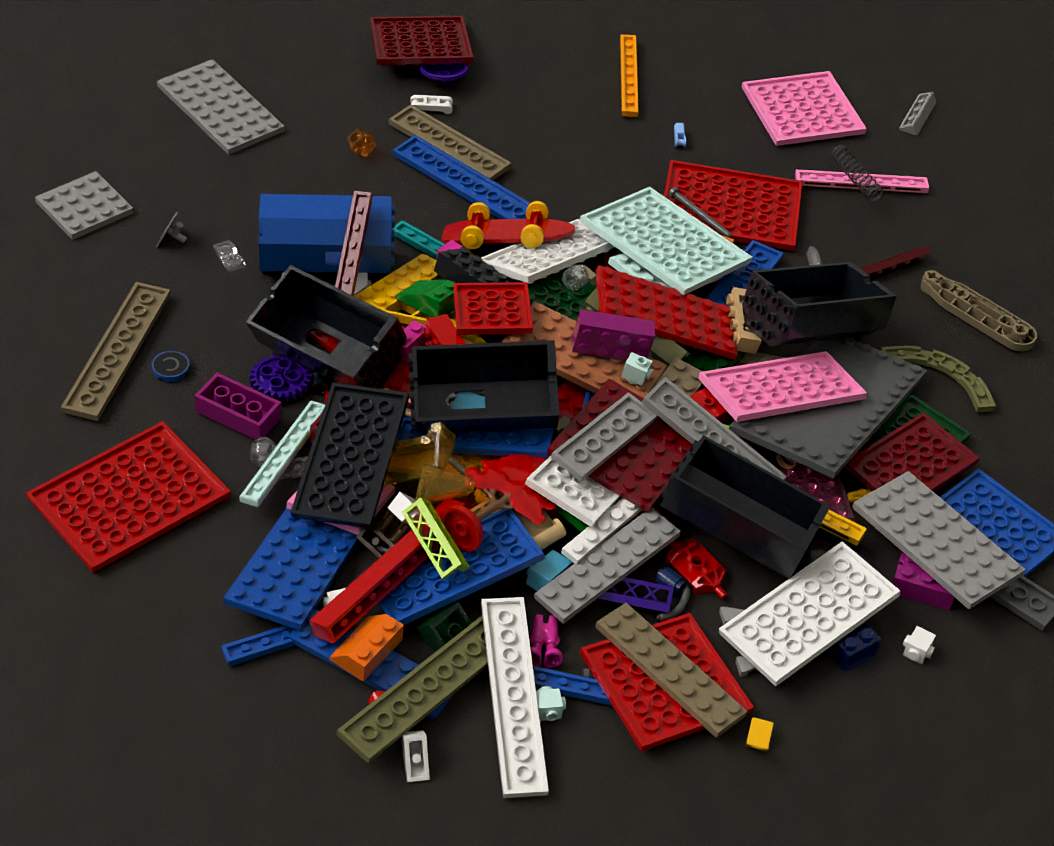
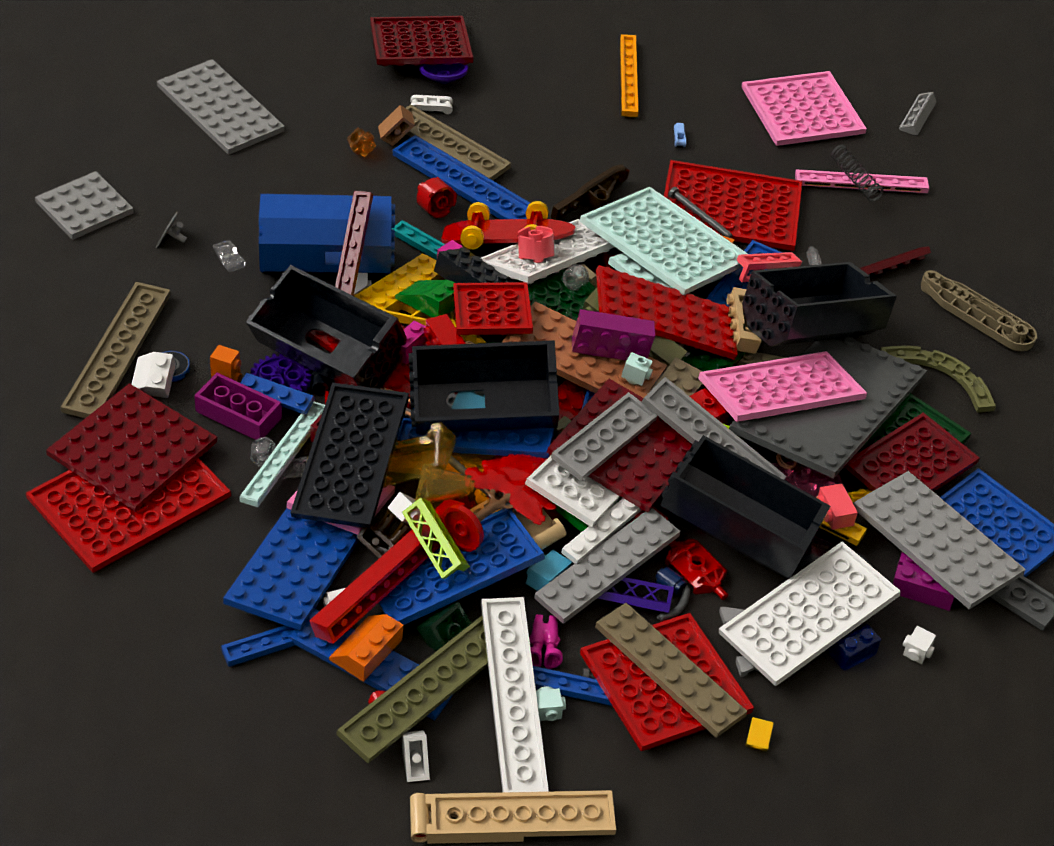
none -> dark red plate [46,383,218,512]
none -> white slope [132,352,176,398]
none -> orange brick [210,345,242,383]
none -> blue plate [240,373,315,415]
none -> medium nougat brick [378,105,415,146]
none -> tan hinge [410,790,616,844]
none -> red brick [417,177,457,218]
none -> coral brick [518,226,555,263]
none -> dark brown piece [550,164,630,220]
none -> coral fence [736,252,802,282]
none -> coral brick [816,483,858,530]

